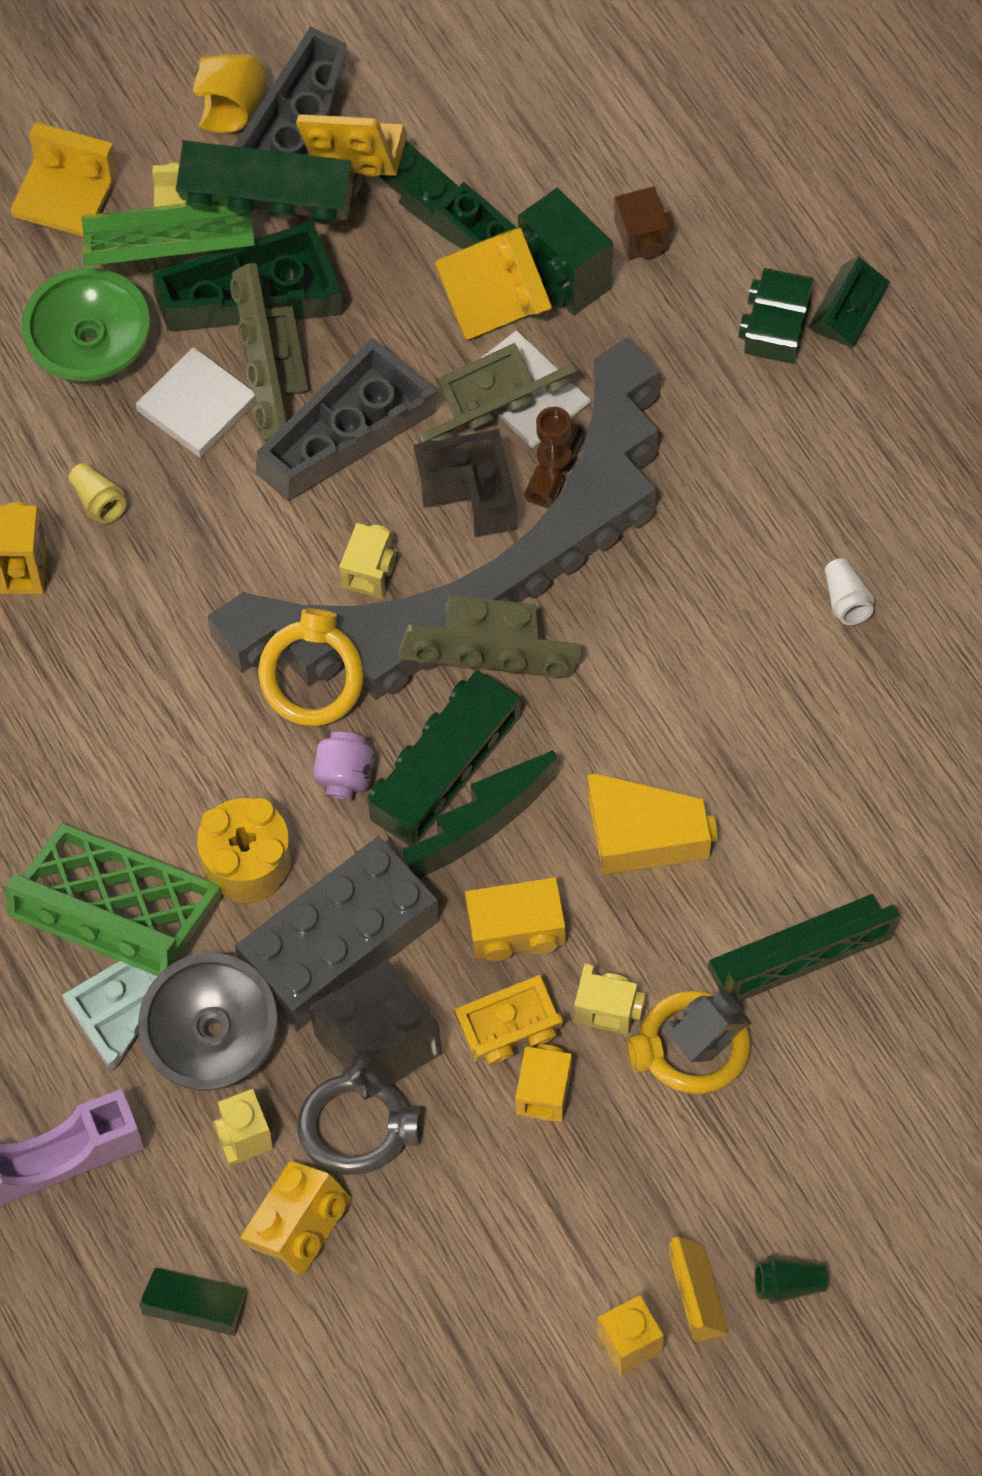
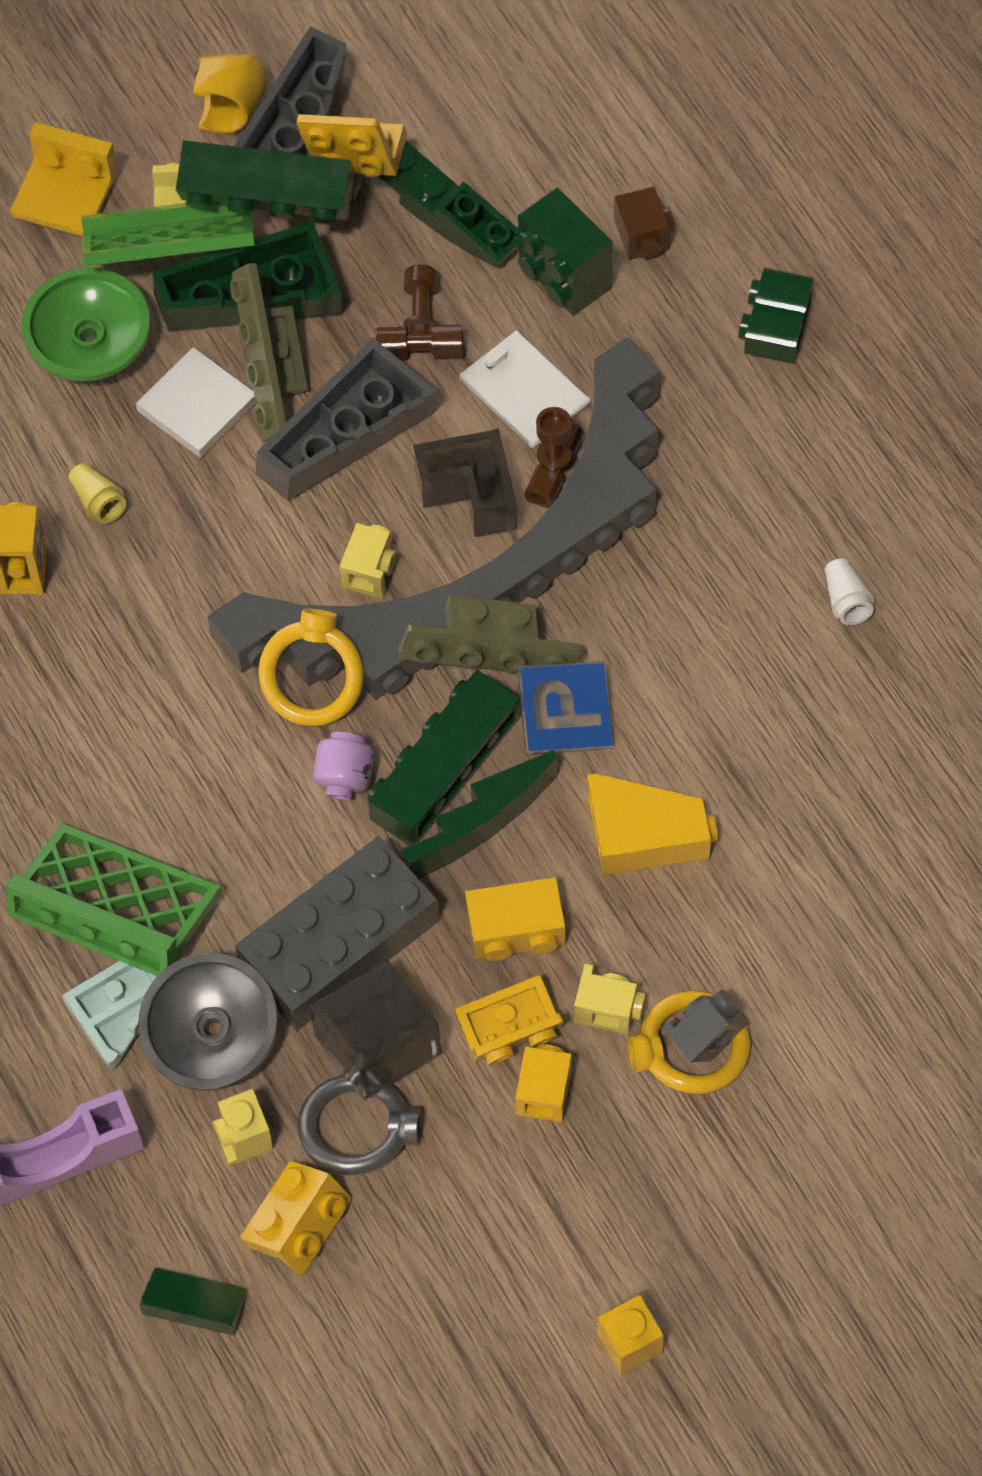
yellow brick [197,798,292,903] -> none
olive bracket [415,343,578,448] -> none
yellow bracket [434,228,552,340] -> none
yellow slope [669,1237,728,1343] -> none
dark green fence [707,894,900,1002] -> none
dark green cone [754,1256,828,1304] -> none
dark green slope [808,256,890,348] -> none
none -> reddish brown bar [376,265,464,360]
none -> blue piece [517,660,615,755]

